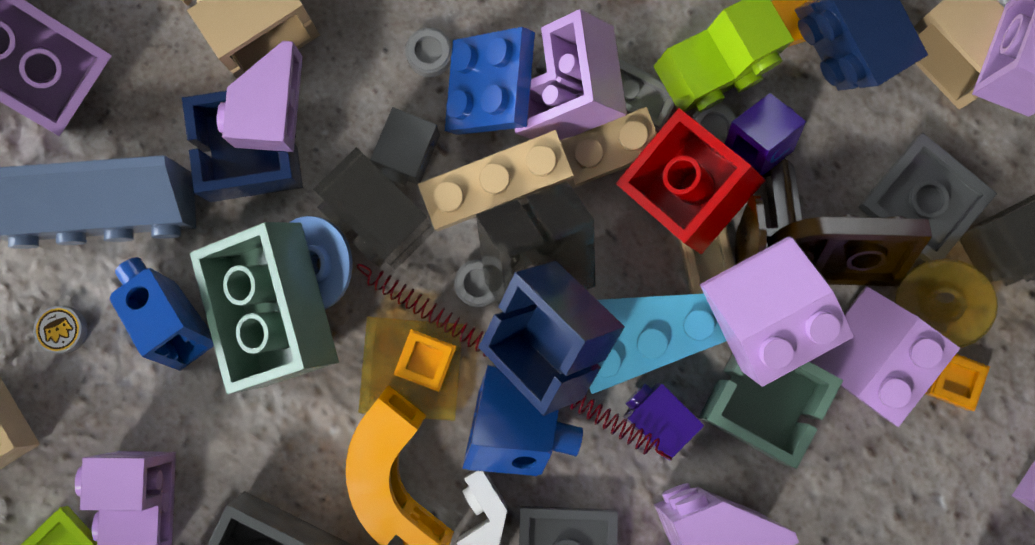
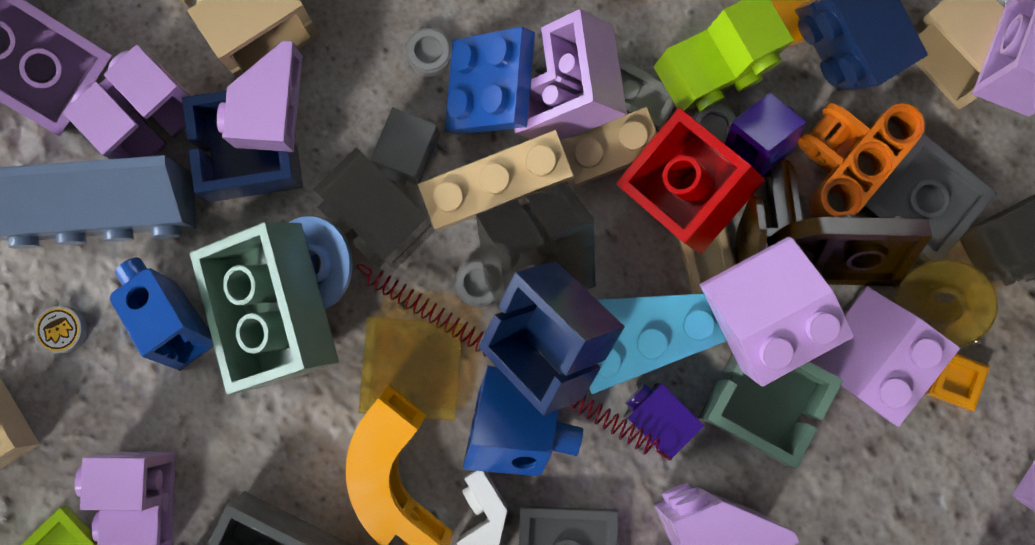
light orange tile [393,329,457,392] -> none
none -> lavender piece [62,44,191,159]
none -> orange beam [797,103,925,218]

